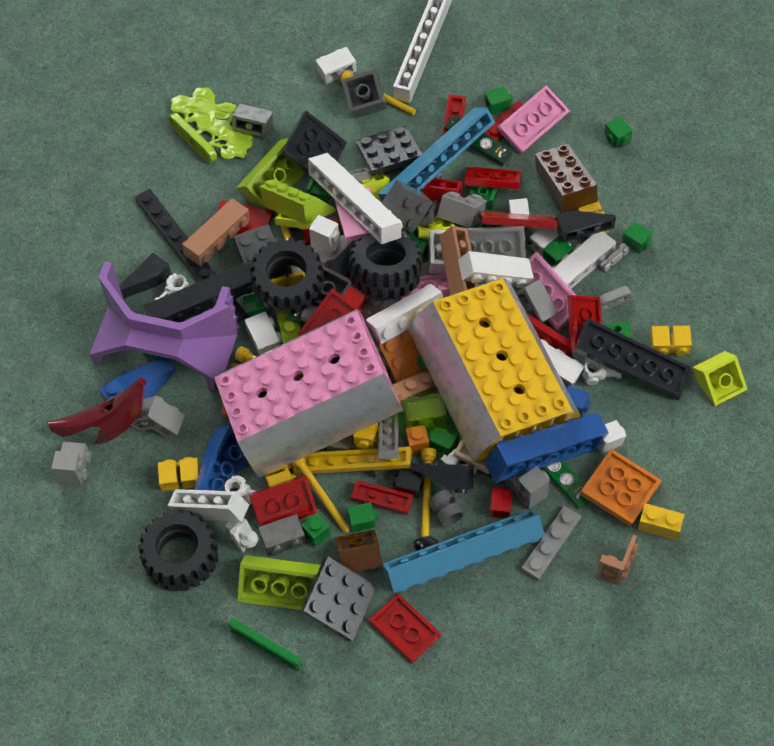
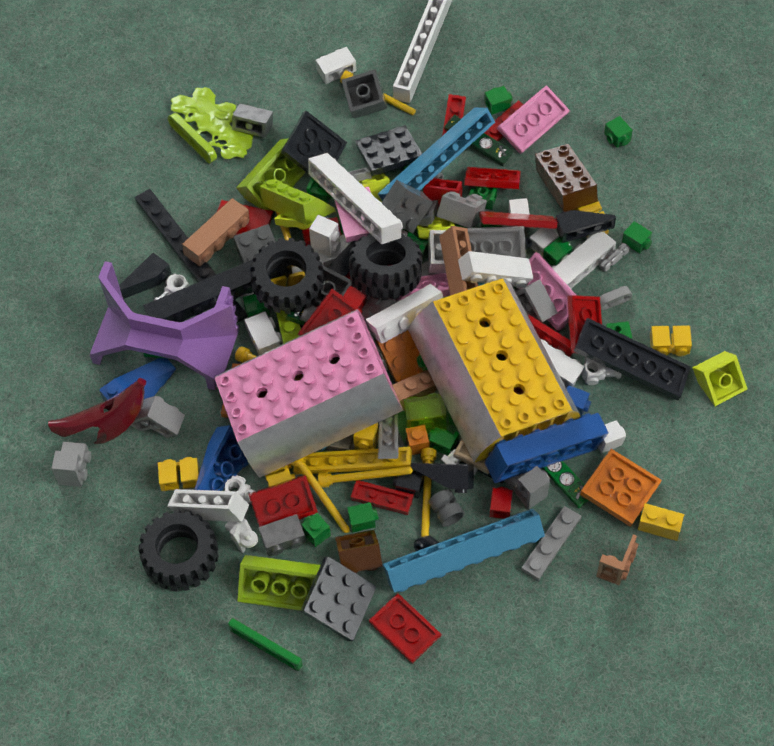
none -> yellow piece [318,466,413,488]

